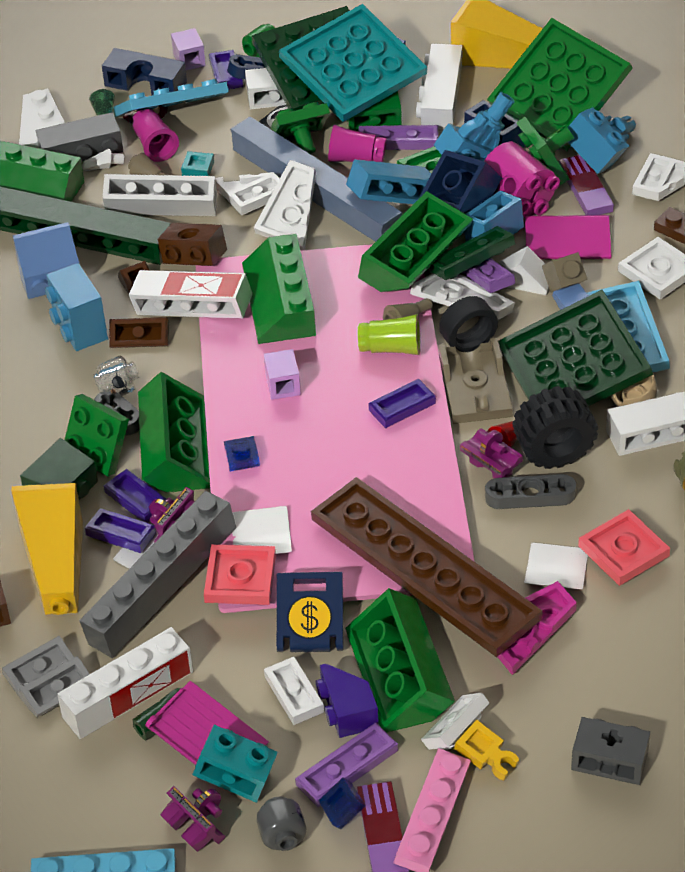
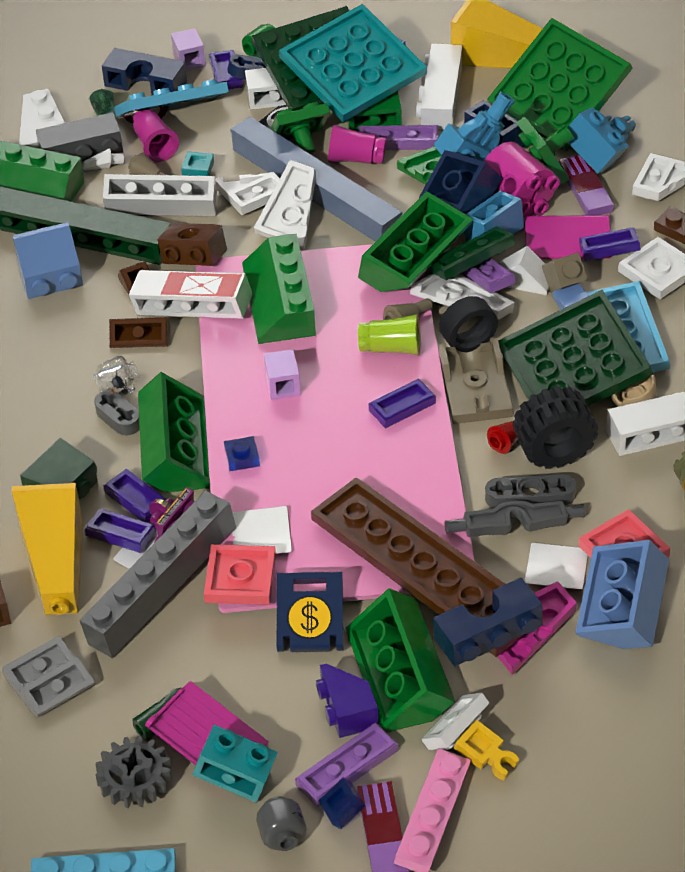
dark azure brick [45,263,108,351] -> none
white brick [57,627,193,739] -> none
green plate [65,394,129,476] -> none
magenta hips [160,786,226,852] -> none
white plate [264,657,324,725] -> none
dark azure brick [346,159,431,204] -> none
magenta hips [460,428,523,478] -> none
dark grey brick [571,717,650,785] -> none
none -> dark grey gear [95,736,172,808]
none -> dark blue arch [433,578,542,667]
none -> dark grey piece [444,501,586,537]
none -> medium blue slope [575,540,669,649]
none -> dark purple tile [579,227,641,261]

